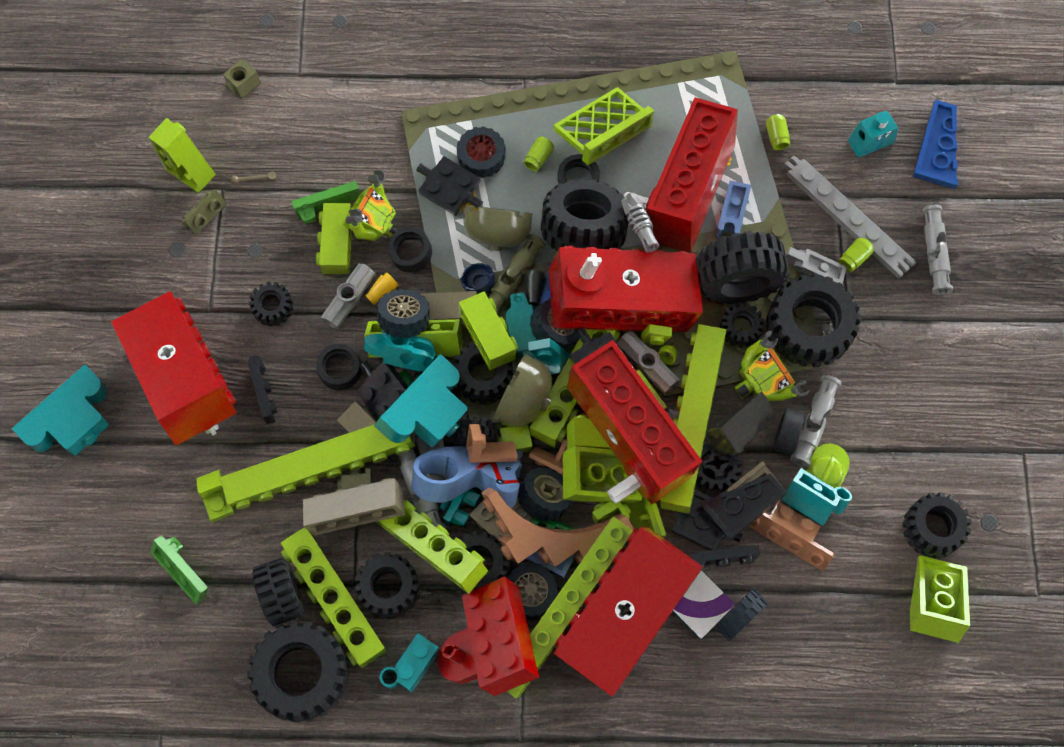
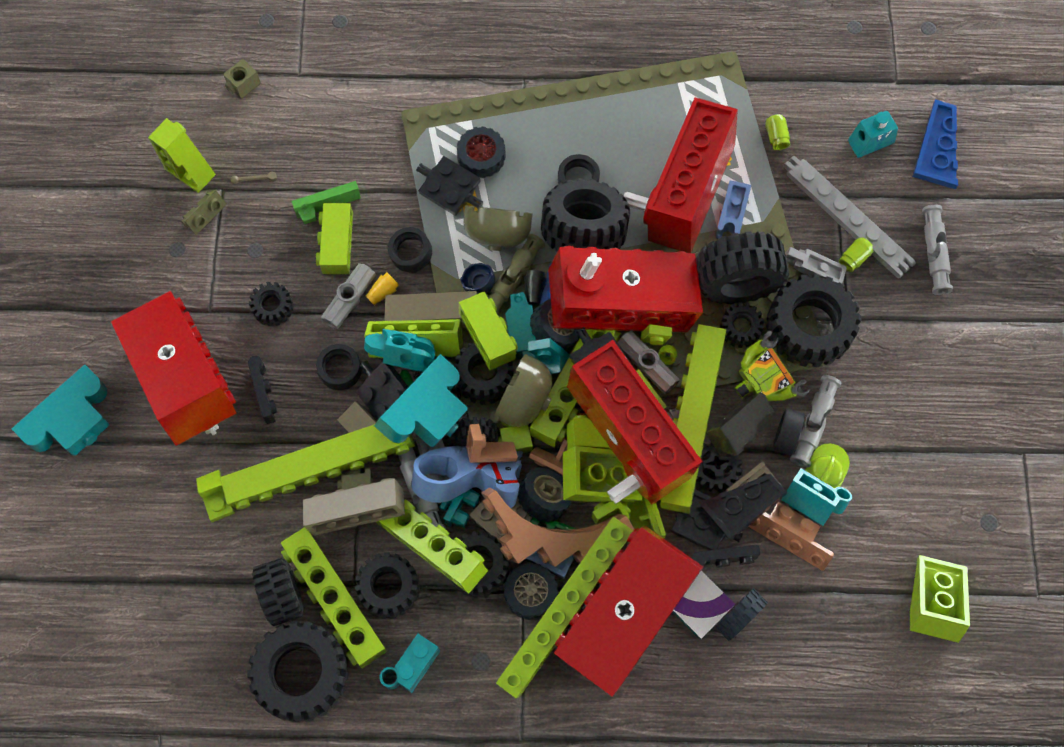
bright green hinge [150,535,208,605] -> none
torso [342,170,399,241] -> none
black wheel [377,289,430,338] -> none
red brick [437,576,539,696] -> none
lime piece [523,136,554,172] -> none
lime fence [553,87,654,165] -> none
light grey hinge [621,193,659,253] -> none
black tyre [902,492,972,558] -> none

